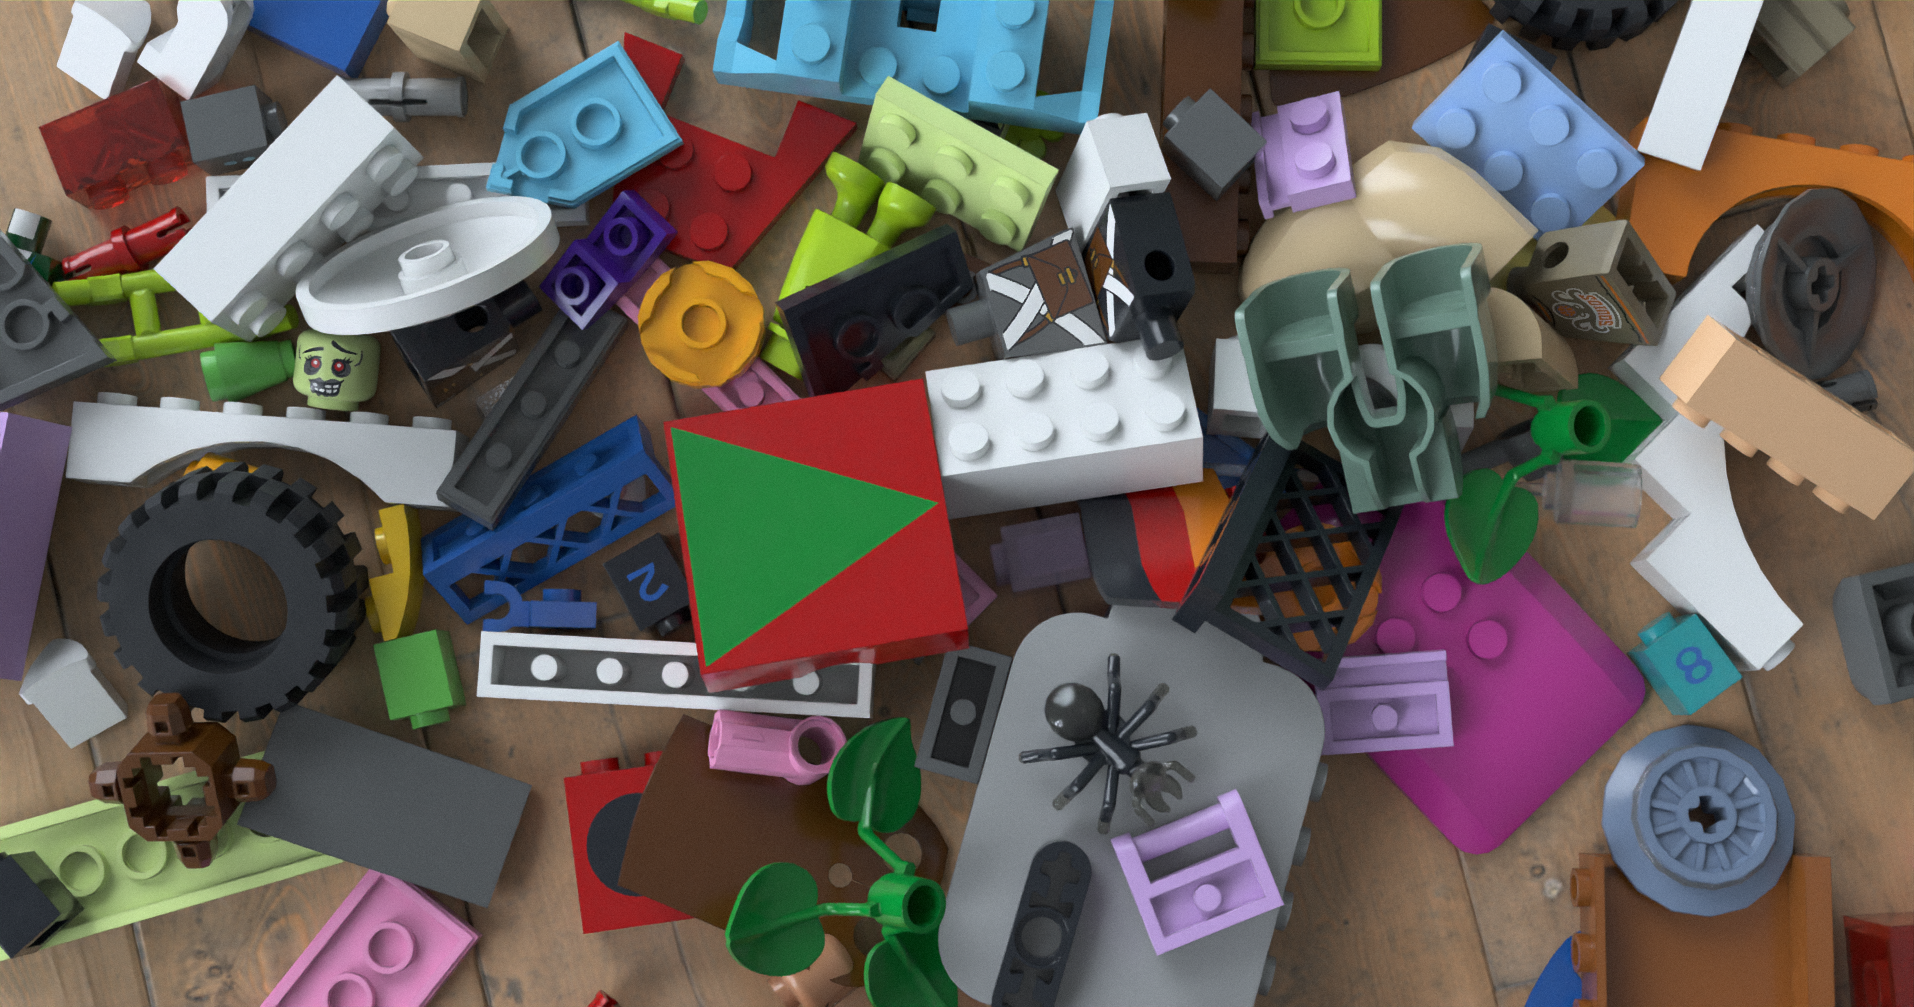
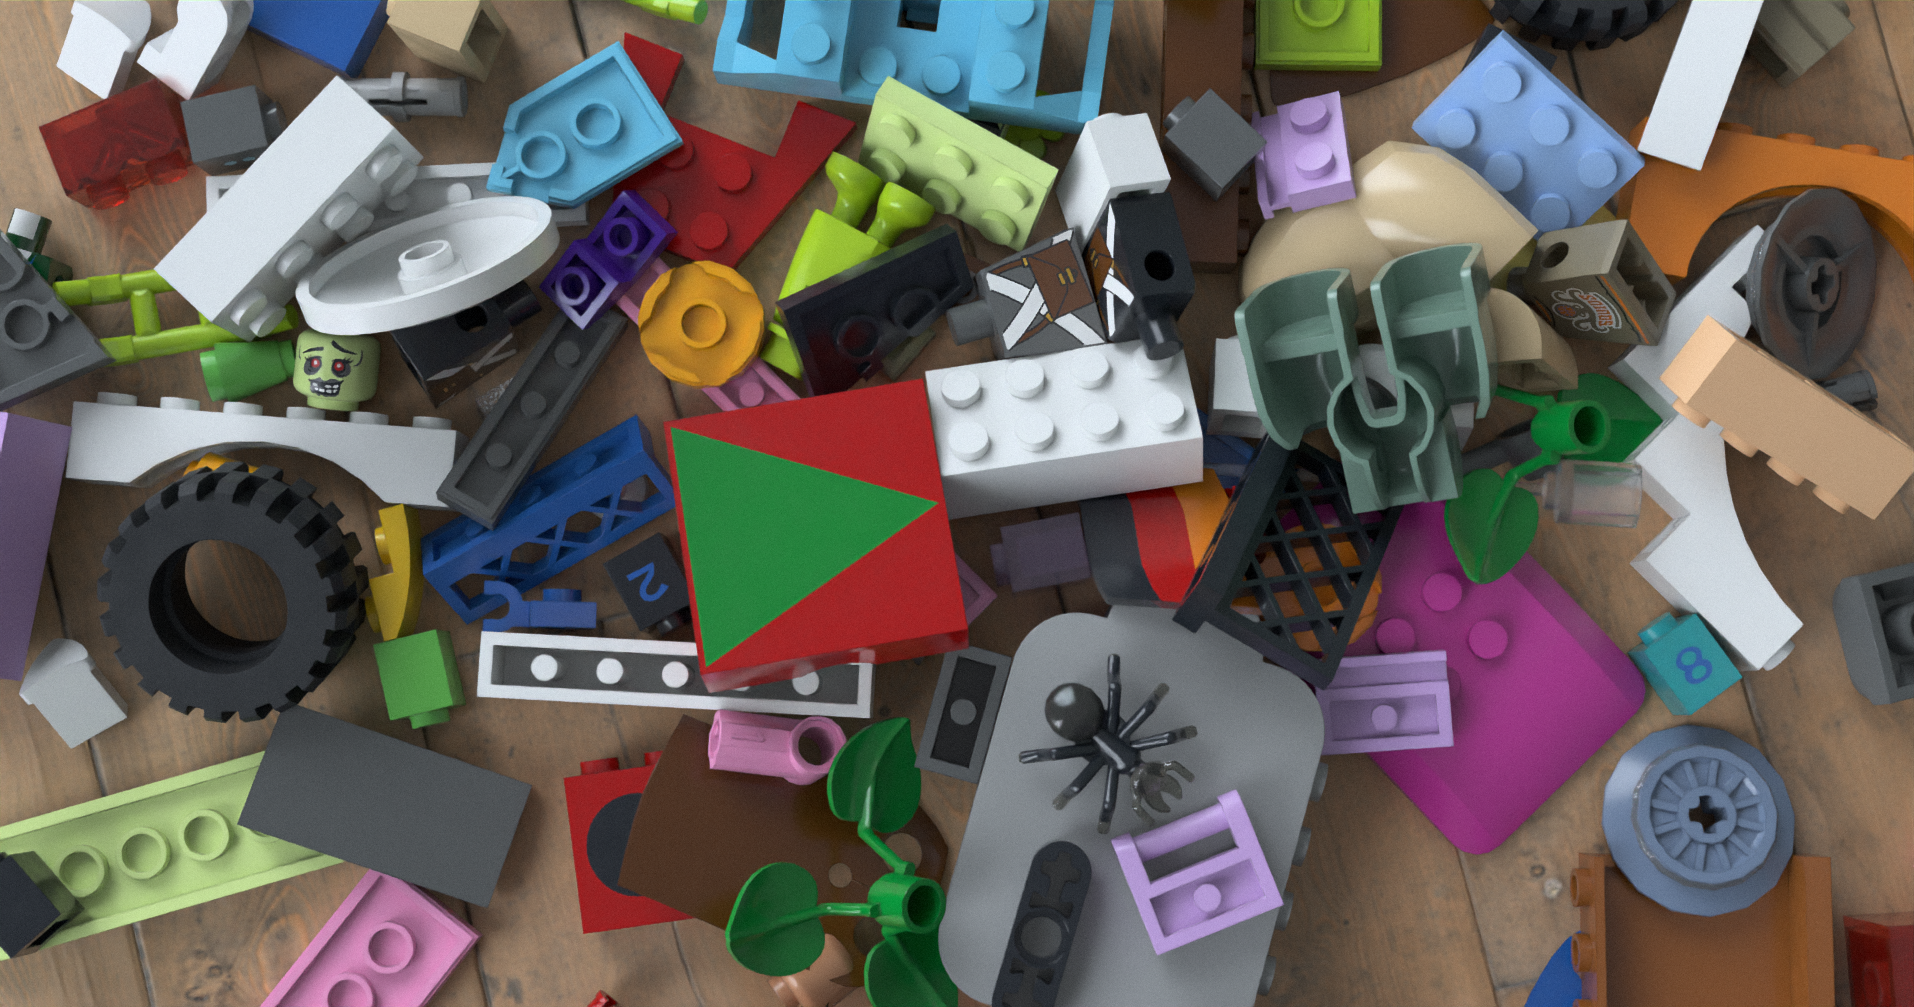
red pin [62,206,192,281] -> none
reddish brown piece [88,693,277,869] -> none

